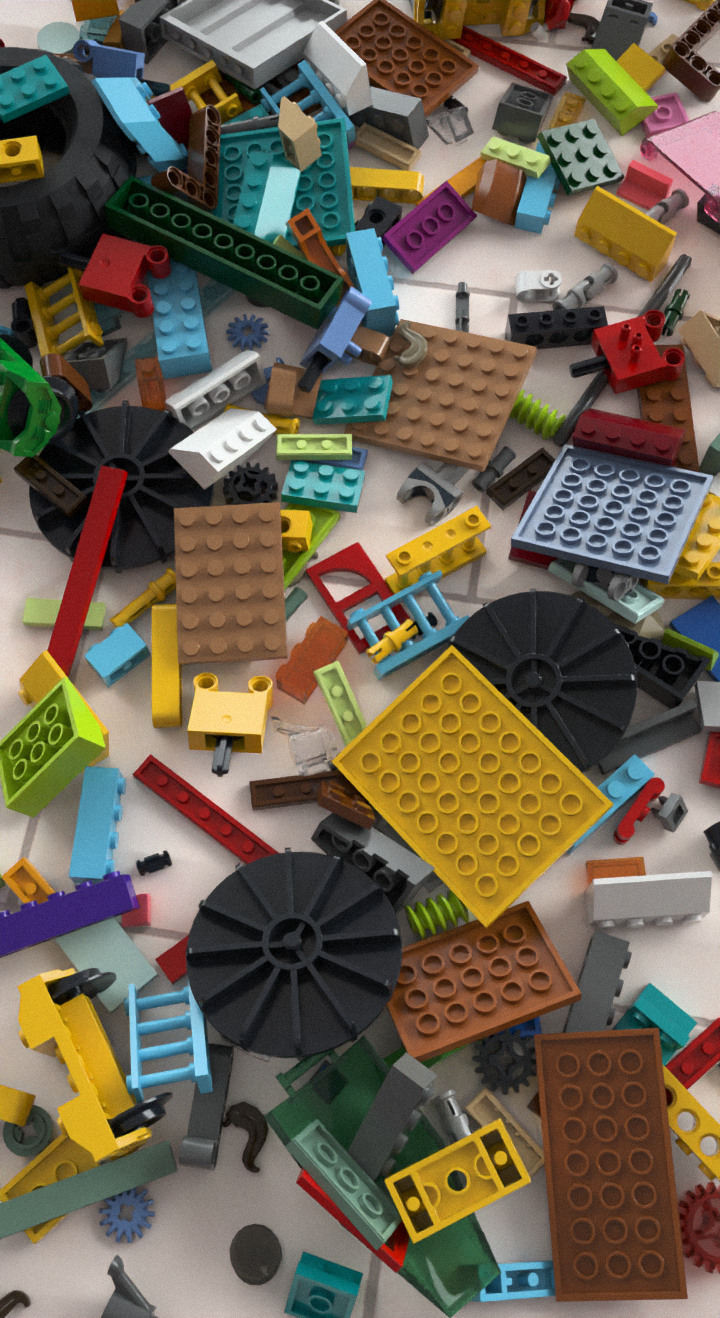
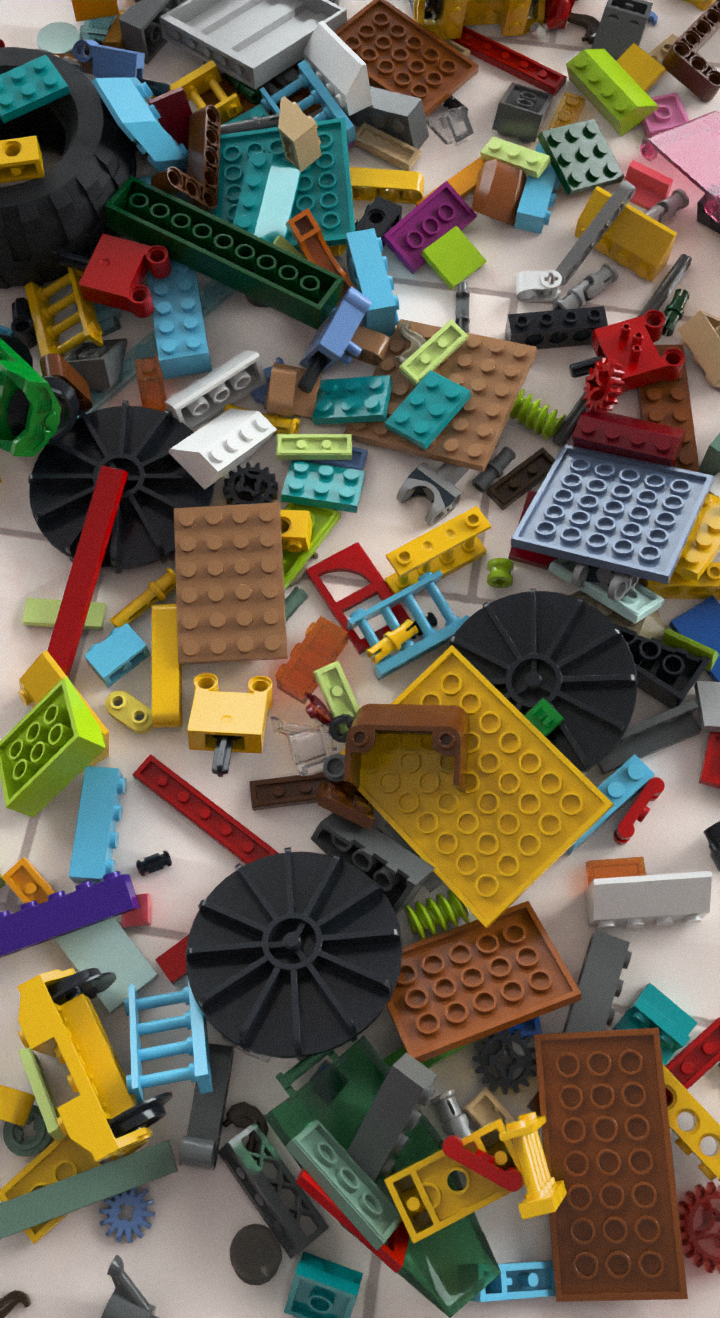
dark brown tile [13,455,88,518] -> none
medium blue gear [226,314,270,351] -> none
dark grey tile [650,793,688,833] -> none
none -> yellowish green tile [18,1047,67,1141]
none -> light yellow plate [105,690,153,734]
none -> dark grey fence [218,1122,329,1259]
none -> dark red piece [305,693,333,726]
none -> dark grey plate [323,754,345,782]
none -> black bush [329,714,354,743]
none -> reddish brown windscreen [343,704,469,793]
none -> teal plate [385,370,471,450]
none -> yellowish green tile [398,319,469,387]
none -> lime tile [421,226,487,290]
none -> red plate [442,1135,523,1192]
none -> lime wheel [487,558,514,588]
none -> yellow fence [499,1112,567,1220]
none -> green tile [524,698,564,737]
none -> light grey beam [555,180,636,286]
none -> red gear [583,358,624,414]

